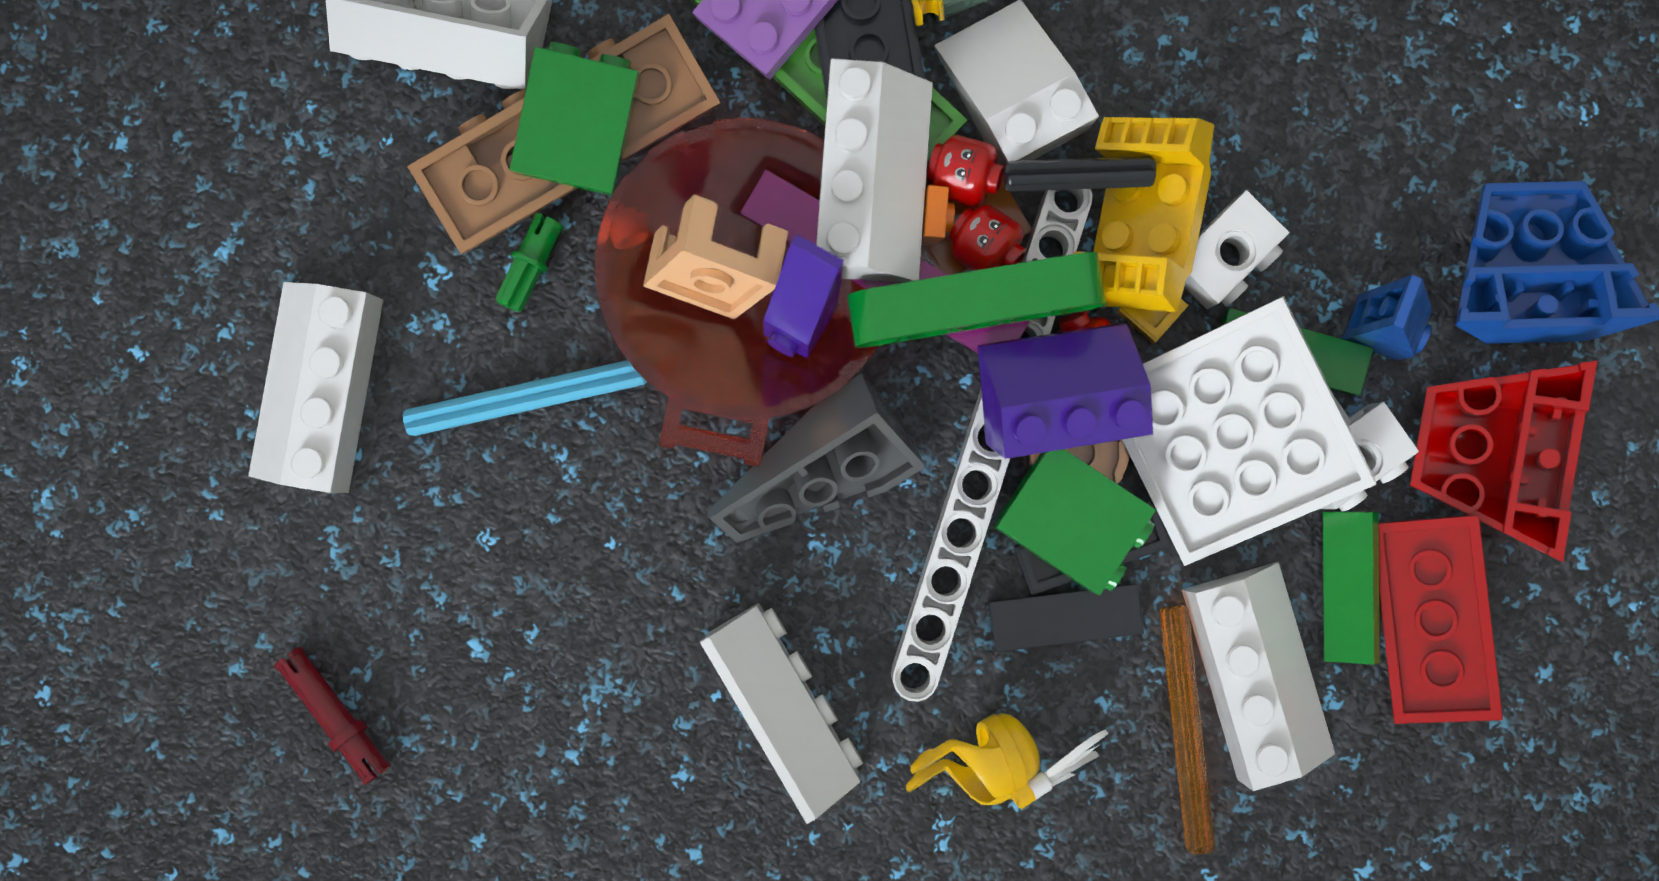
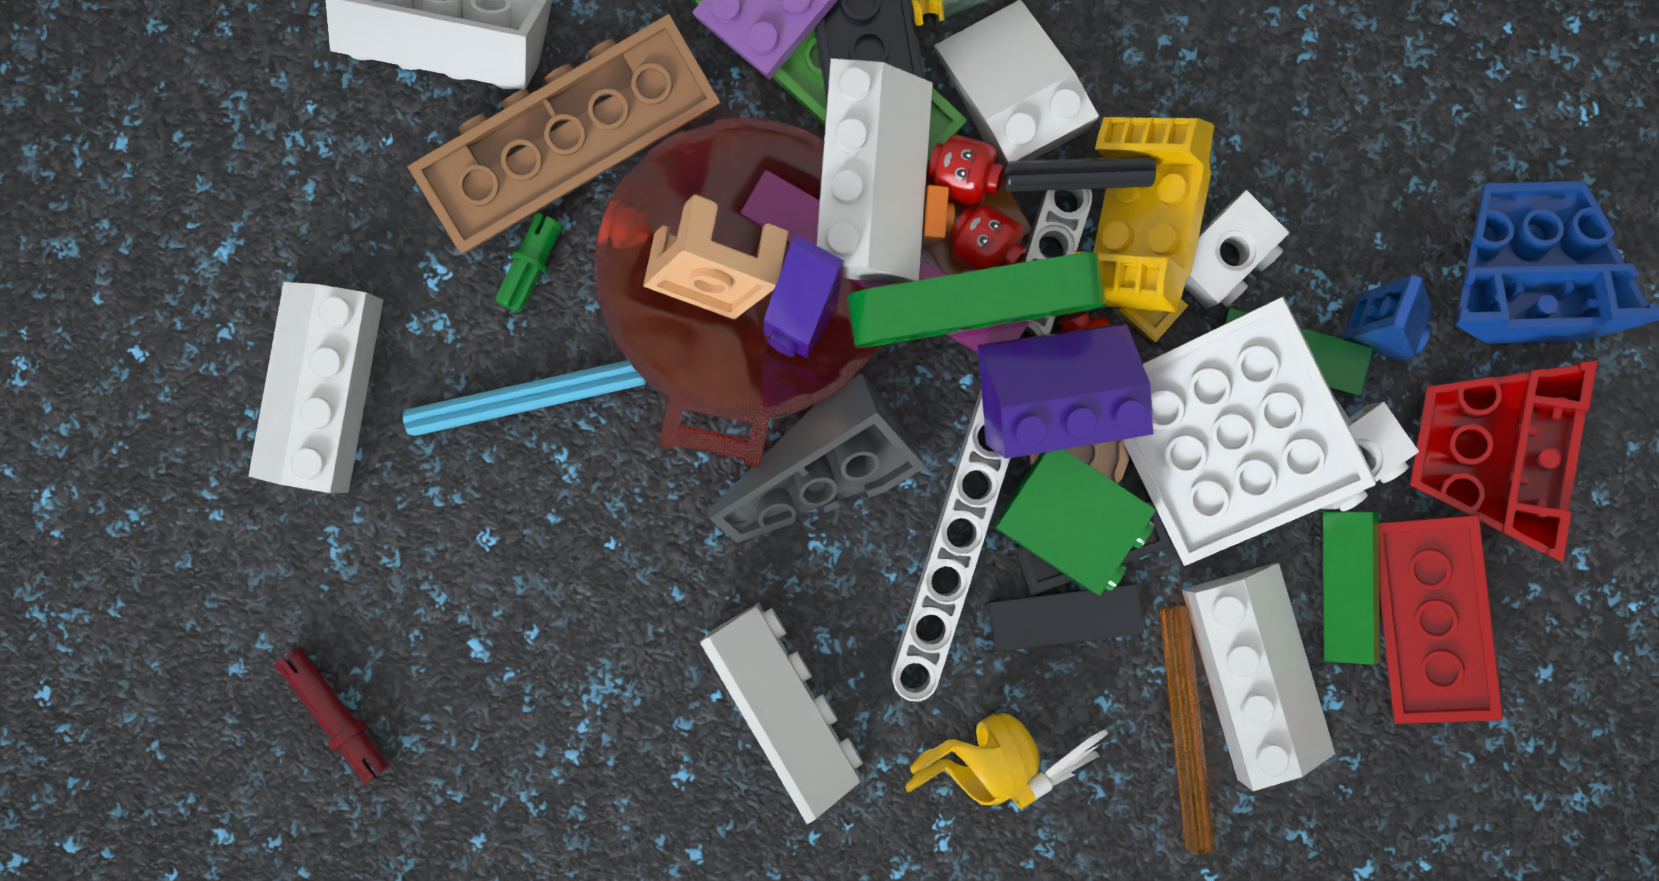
green brick [510,42,640,196] -> none

